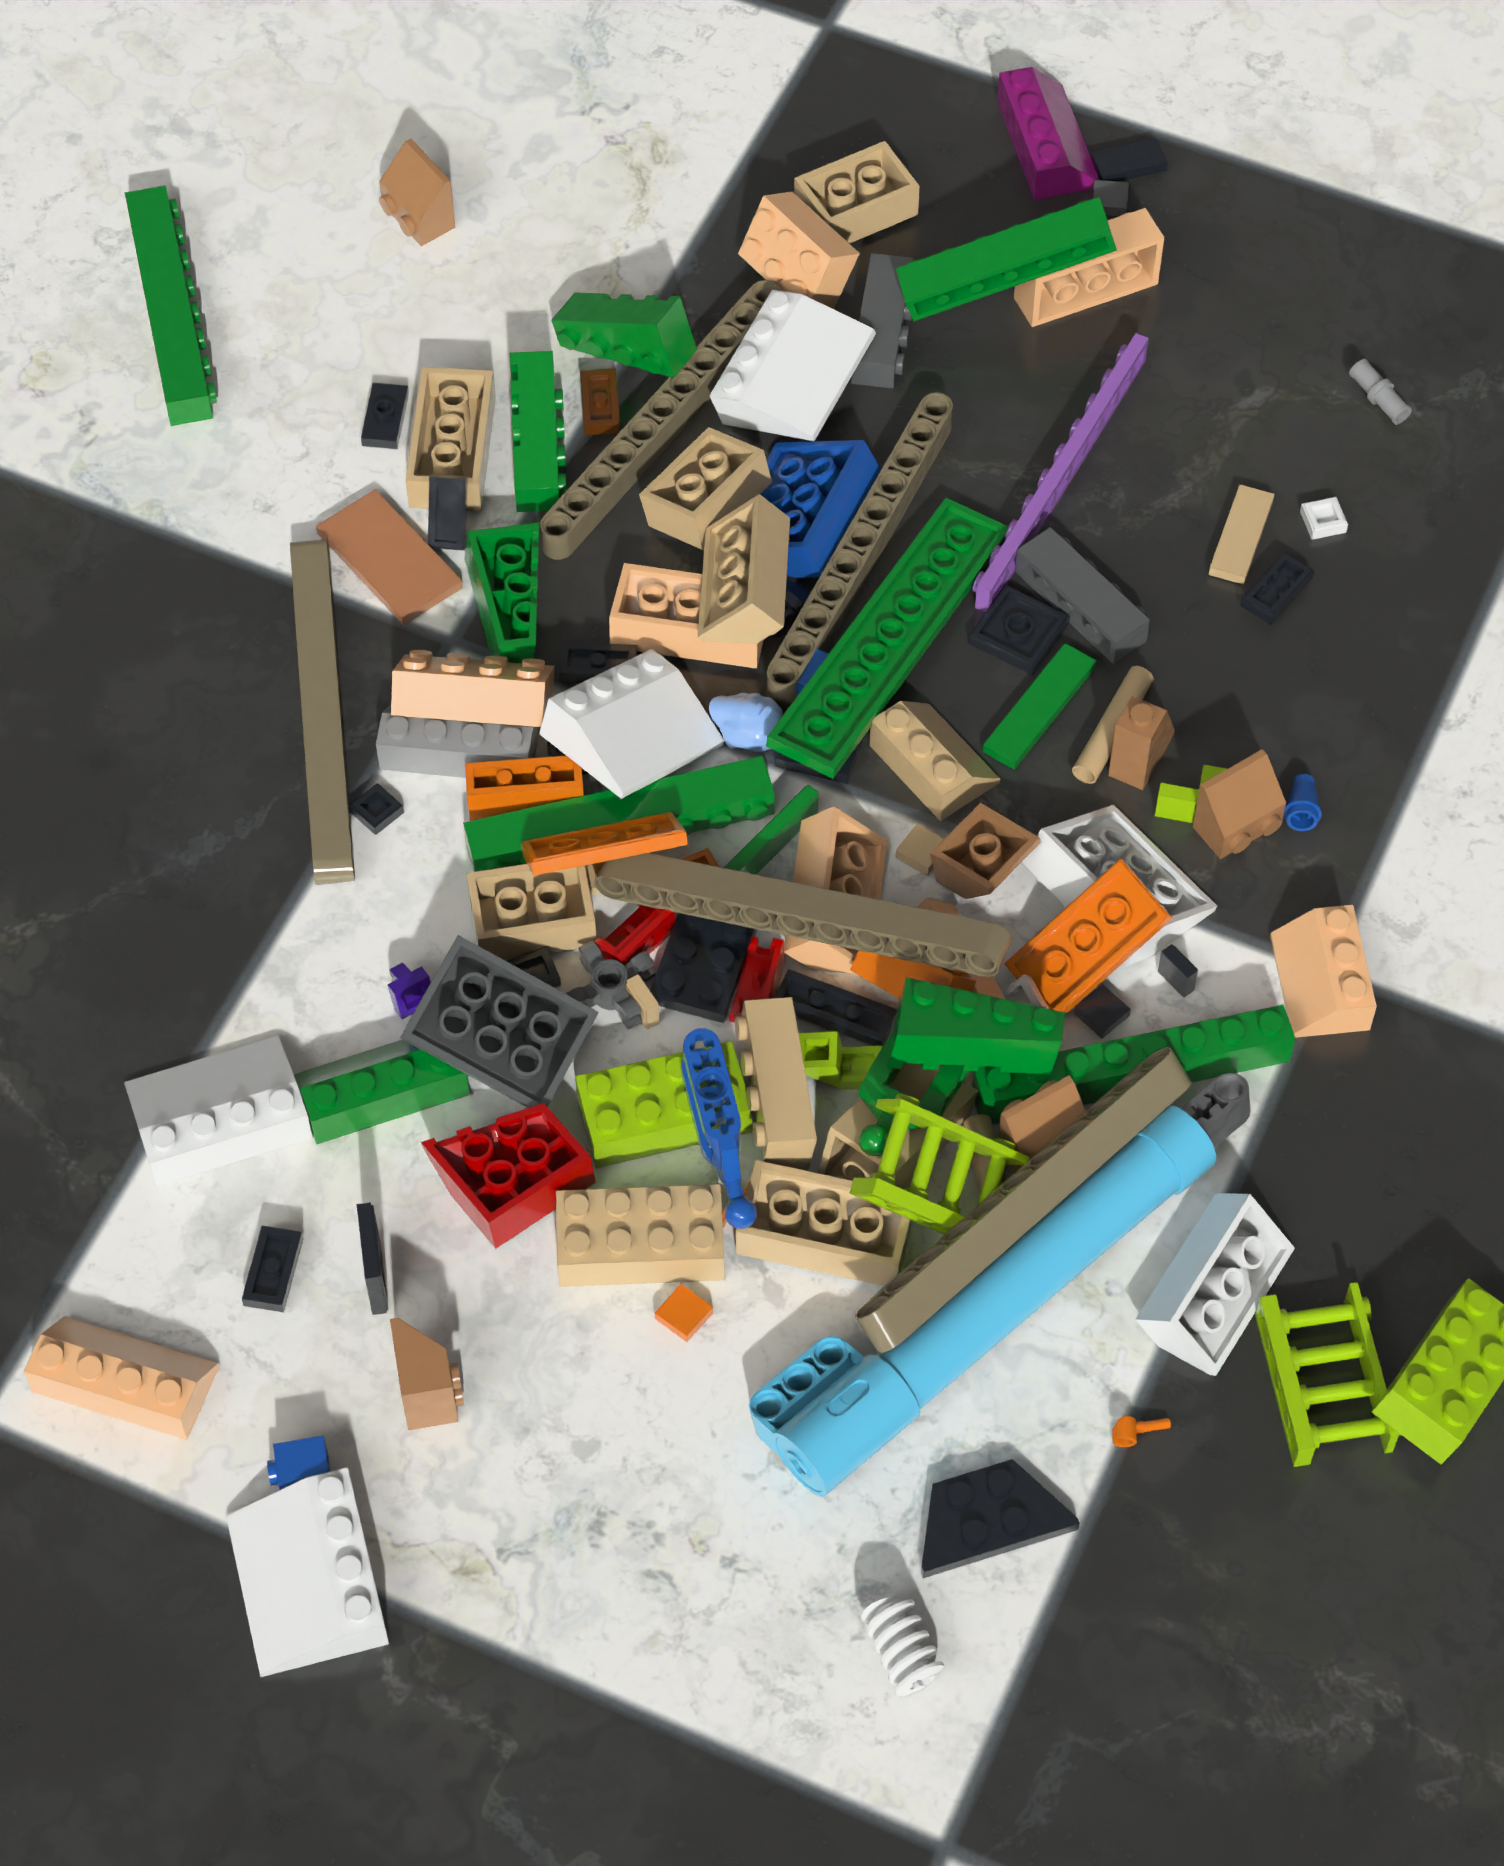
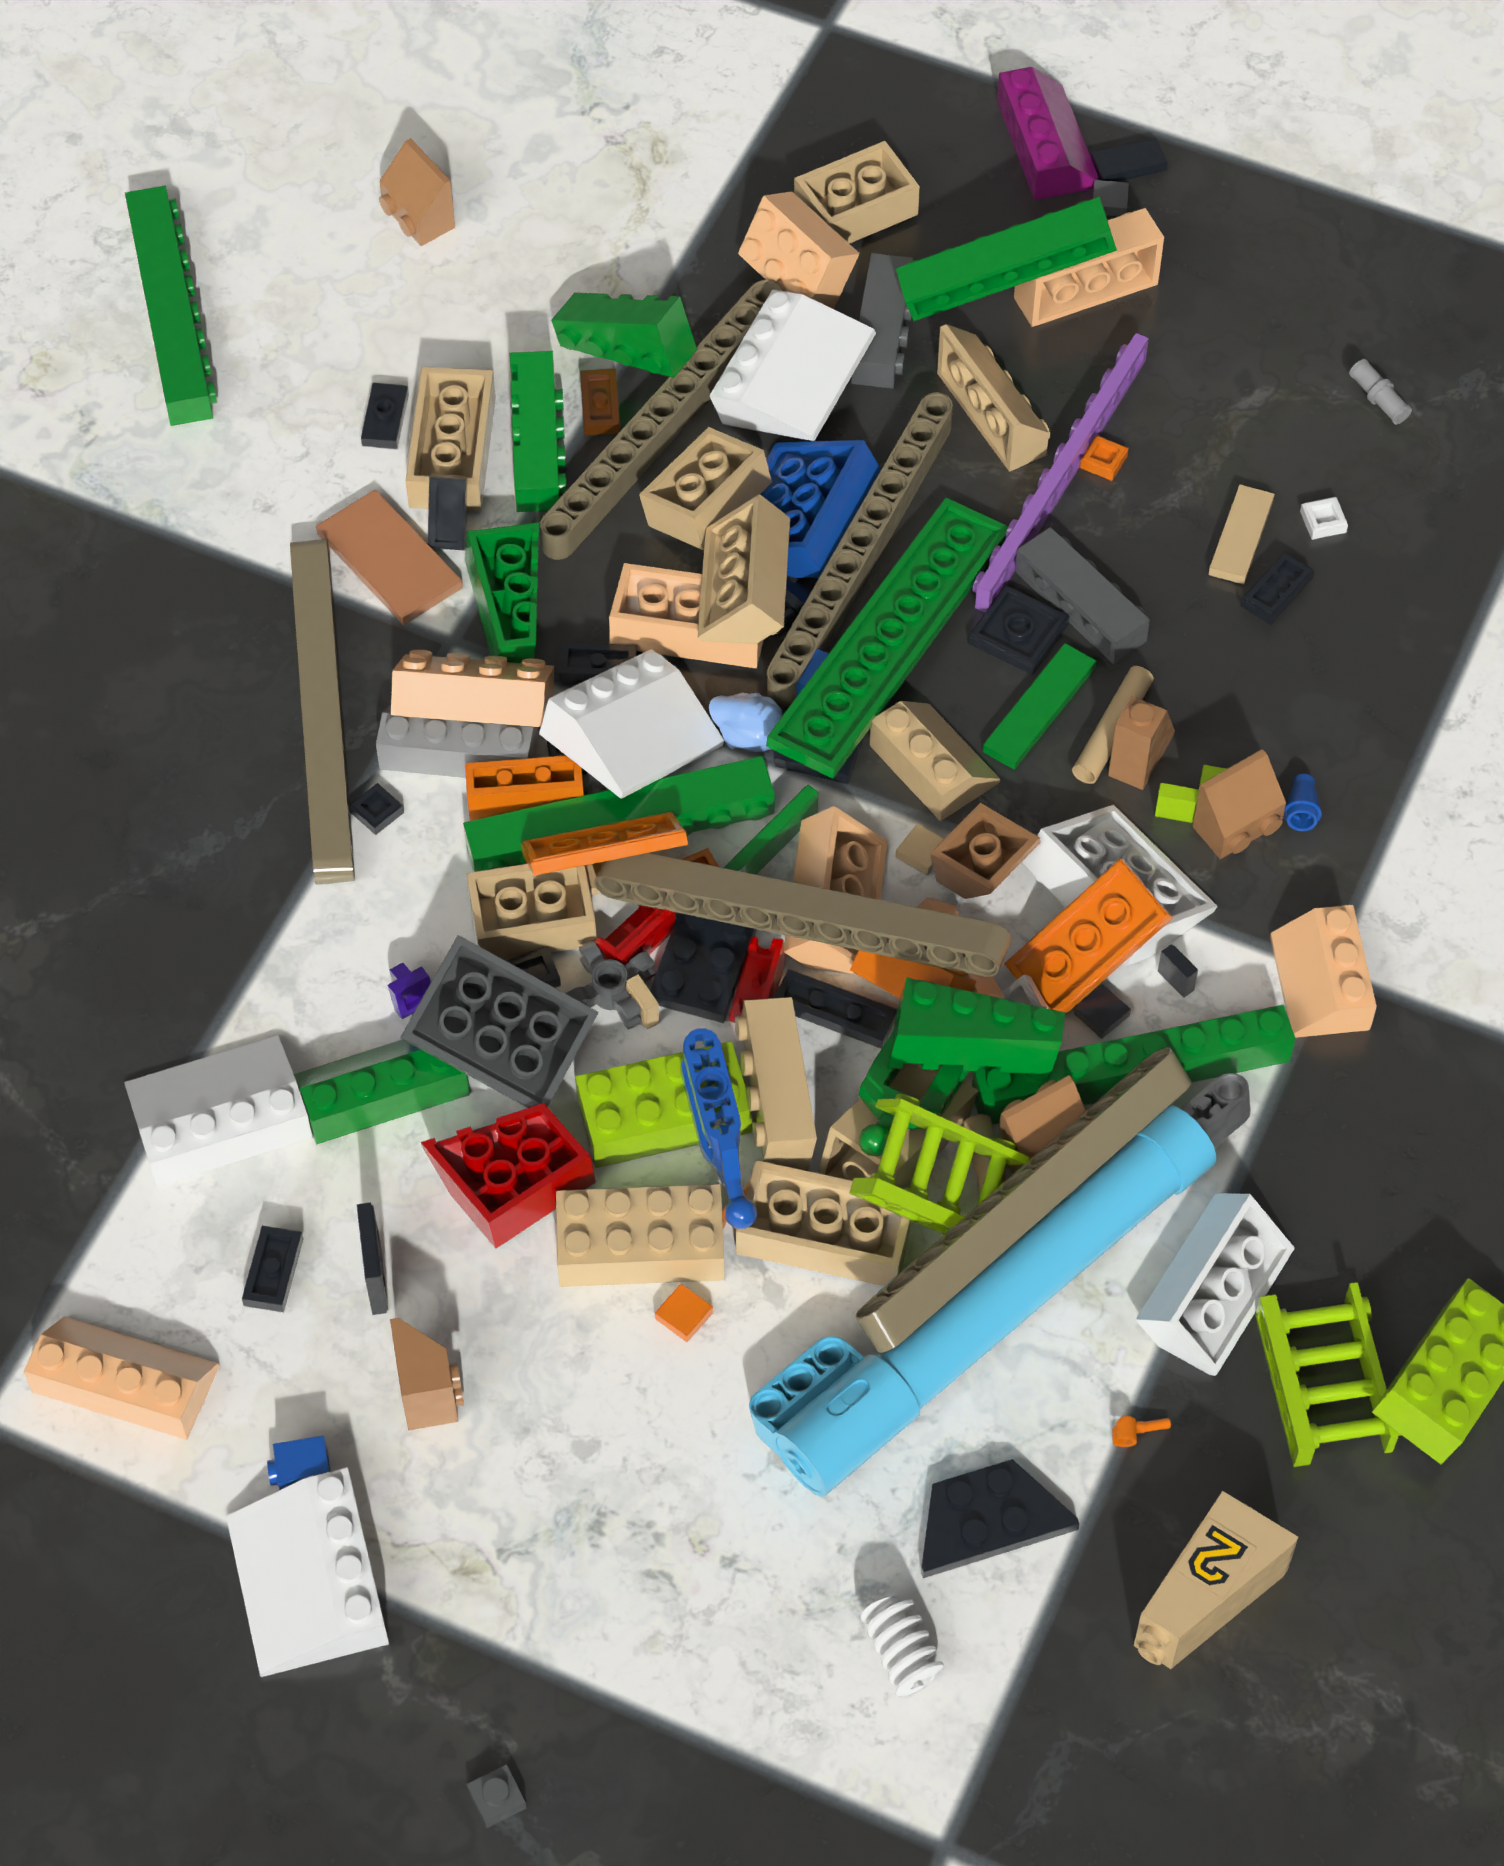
lime slope [798,1031,882,1090] -> none
none -> dark grey plate [466,1764,527,1829]
none -> tan slope [937,324,1050,472]
none -> orange tile [1080,435,1129,481]
none -> tan slope [1133,1491,1298,1669]

